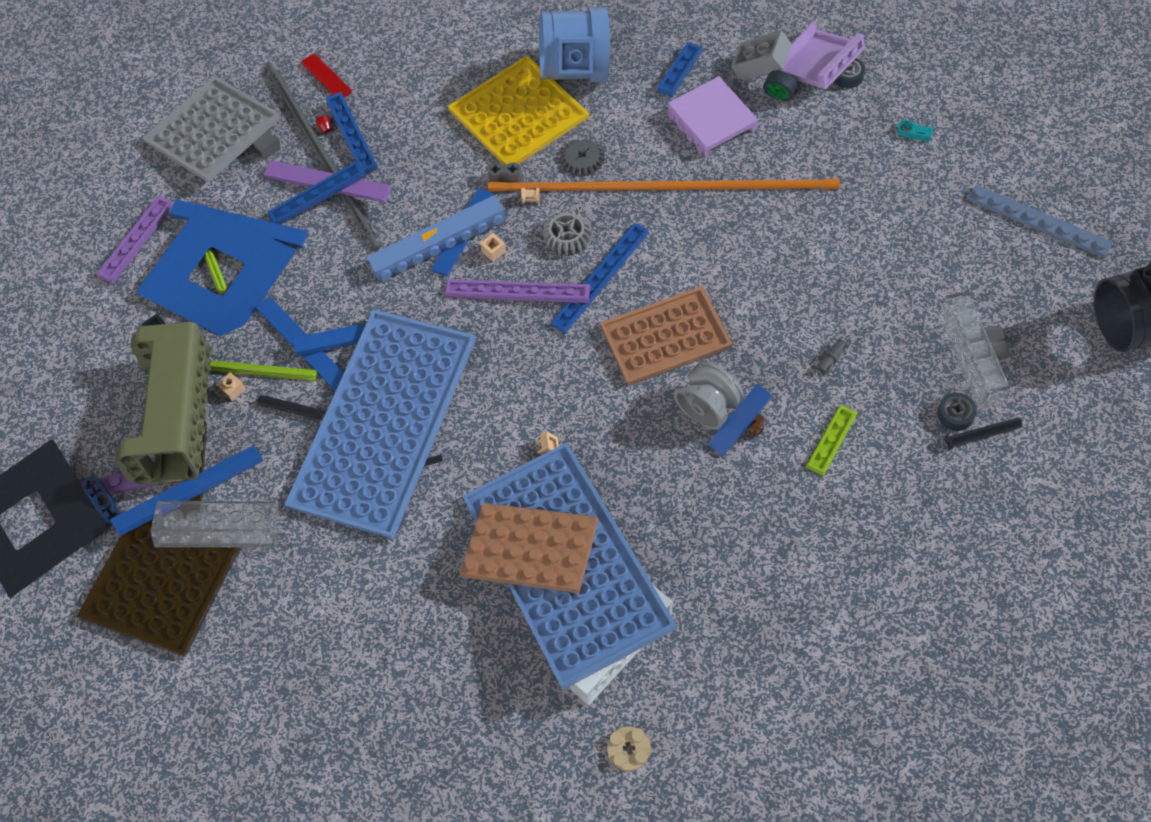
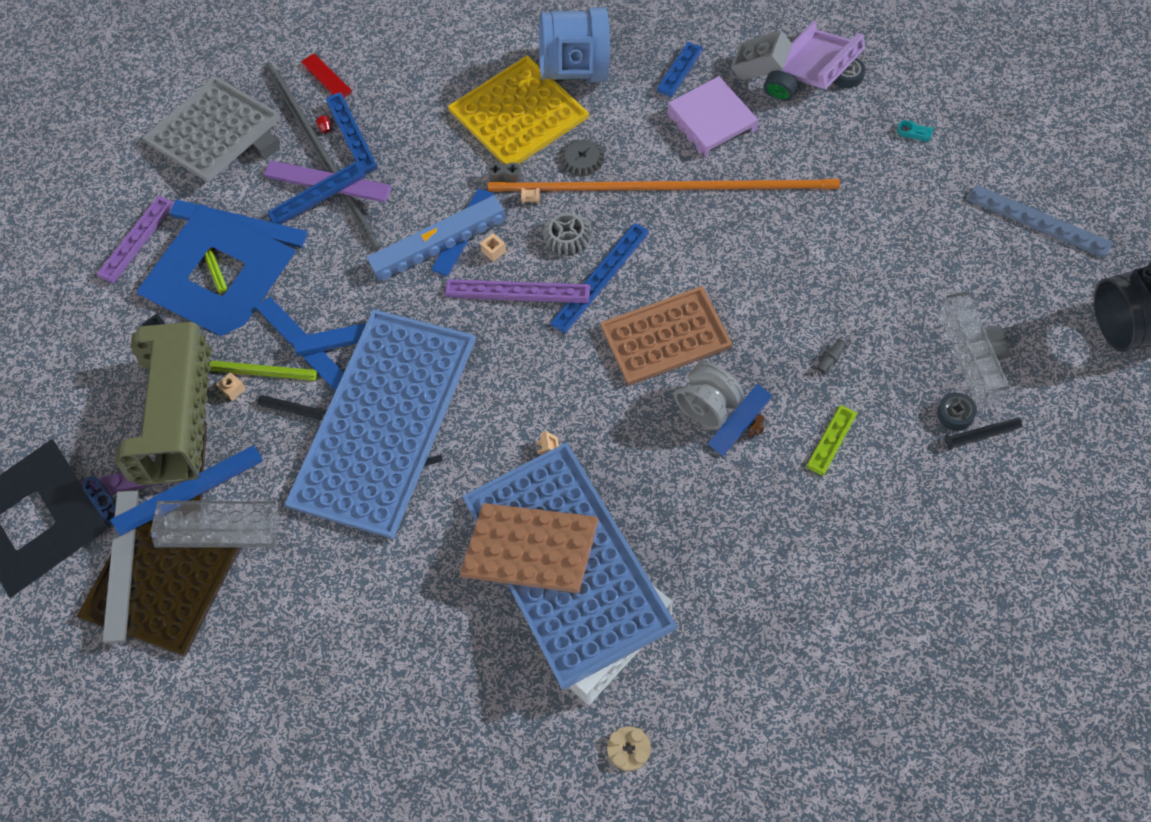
none -> light grey tile [103,491,139,644]

